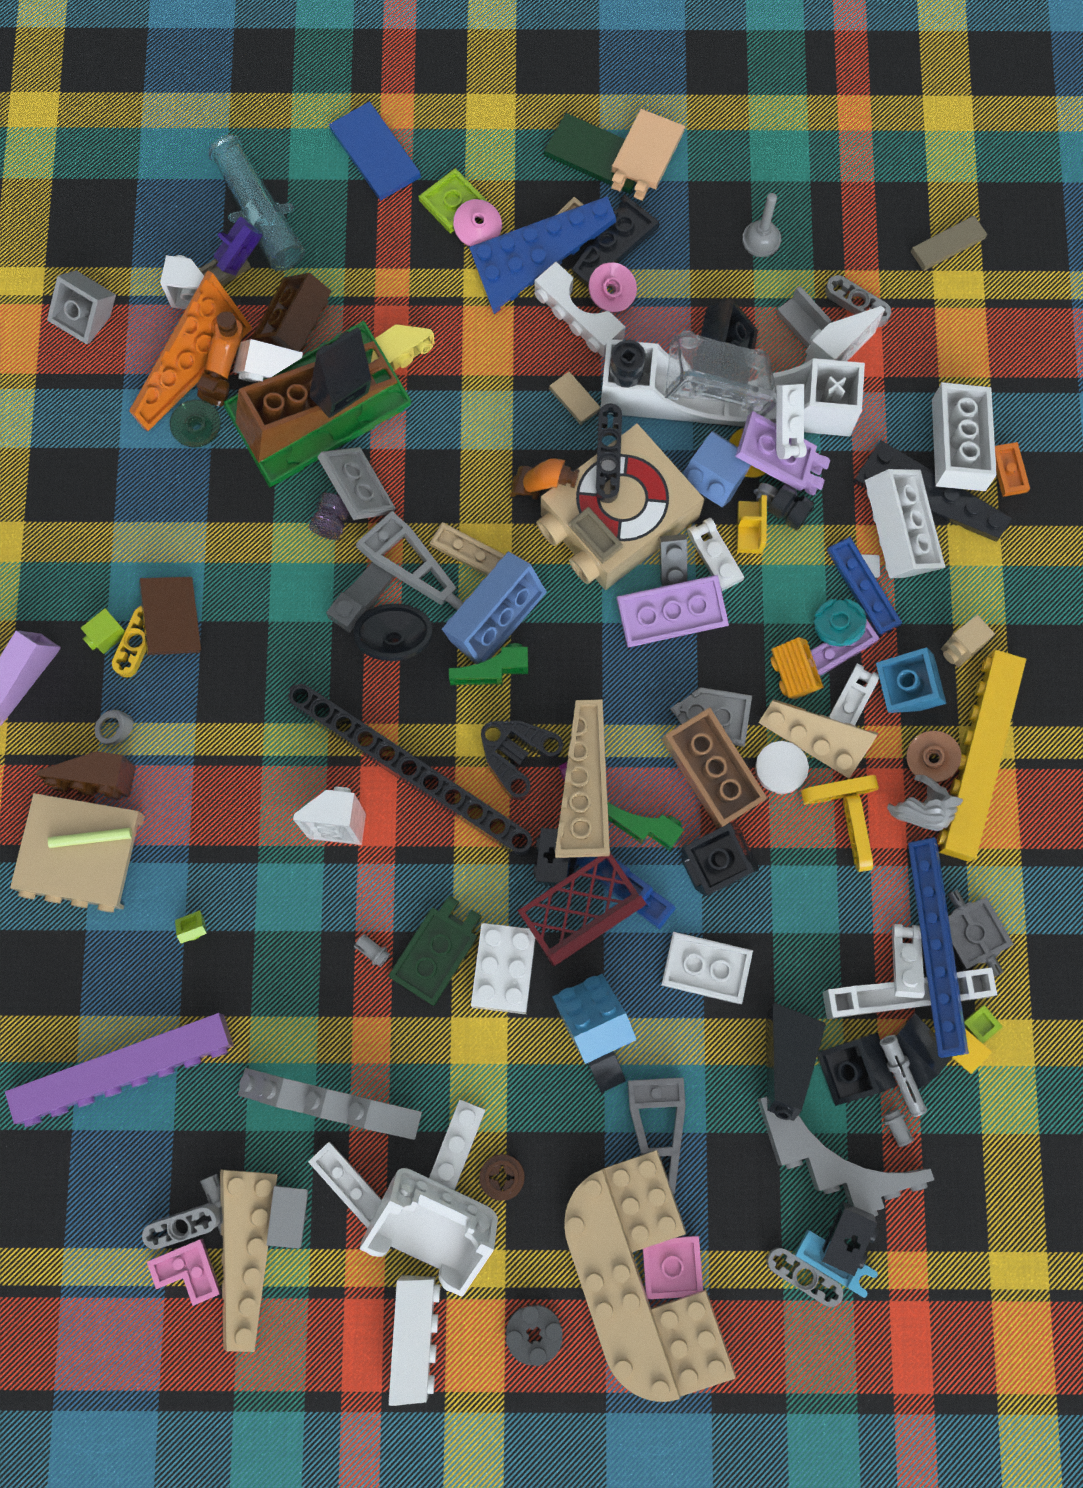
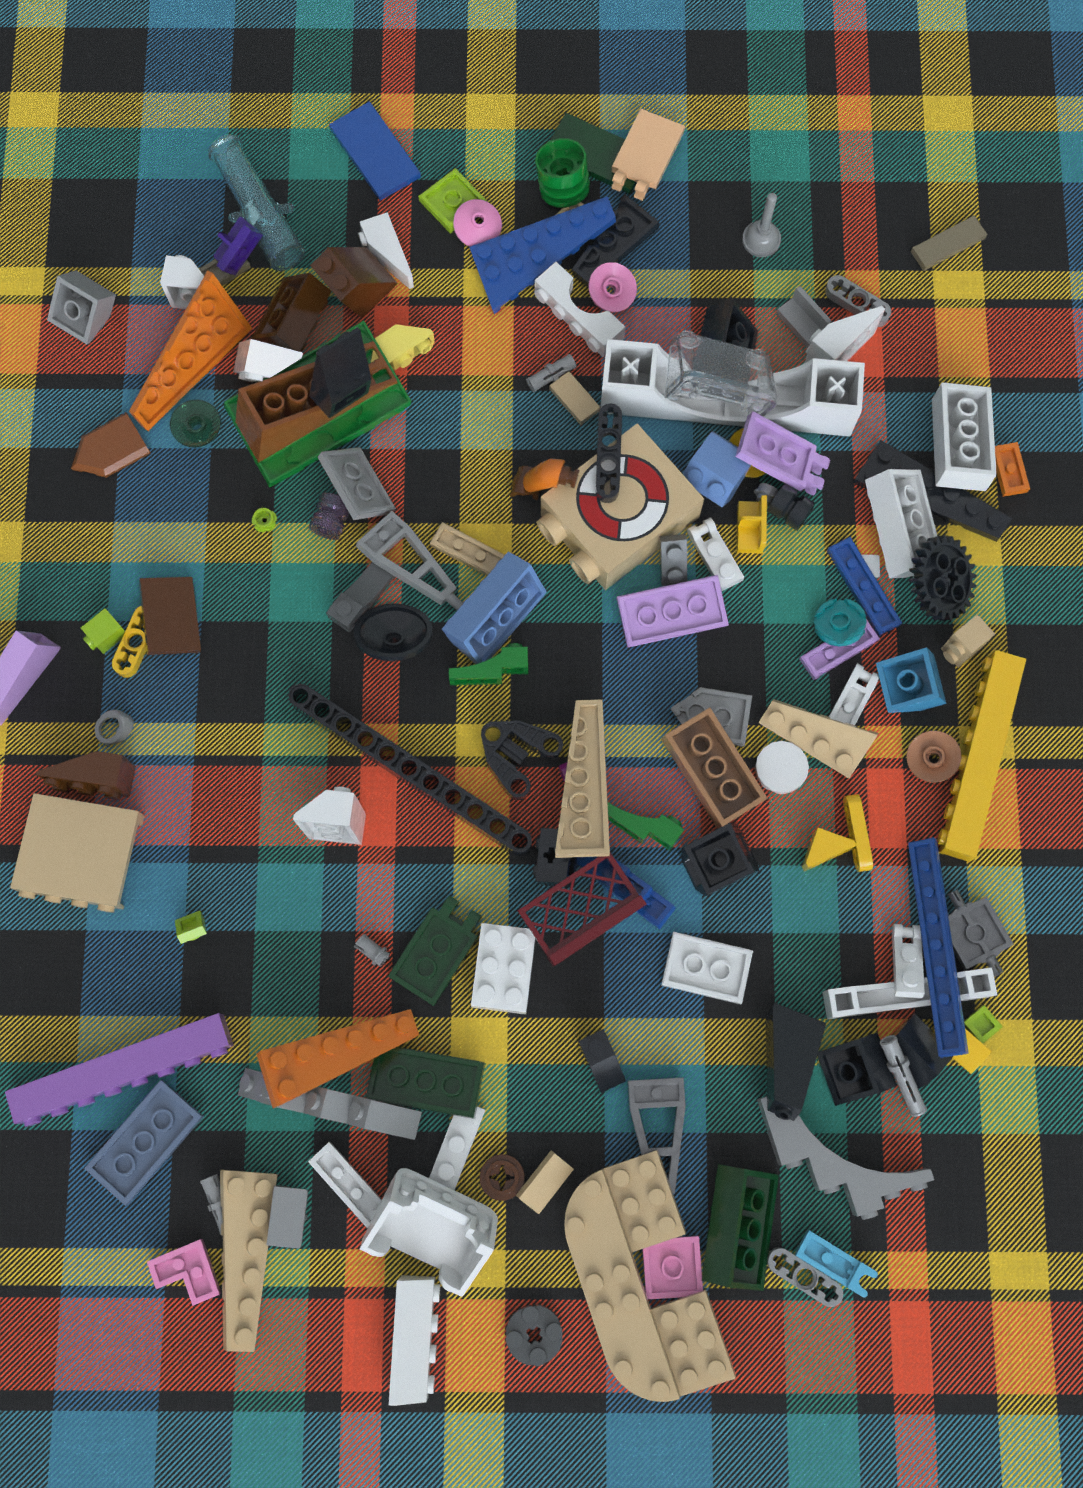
yellowish green bar [48,828,132,848] -> none
light grey beam [142,1203,222,1249] -> none
piece [197,311,243,406] -> none
dark azure brick [552,974,637,1064] -> none
dark tan tile [568,507,623,564] -> none
black wheel [610,340,646,388] -> none
light orange brick [771,637,824,699] -> none
white plate [776,384,807,459] -> none
yellow beam [801,775,879,805] -> none
black brick [820,1201,879,1276] -> none
light grey pin [883,1109,914,1147] -> none
light grey hair [887,775,963,831] -> none
none -> dark orange tile [71,412,150,478]
none -> sand blue plate [84,1080,204,1206]
none -> lime plate [252,508,277,532]
none -> orange wing [256,1009,419,1109]
none -> reddish brown slope [310,247,398,318]
none -> white slope [358,212,414,289]
none -> dark green tile [365,1047,486,1119]
none -> tan tile [516,1150,574,1214]
none -> light grey pin [526,354,577,392]
none -> green wheel [535,138,590,208]
none -> dark green slope [702,1164,779,1291]
none -> yellow slope [802,828,857,872]
none -> black gear [909,535,977,621]

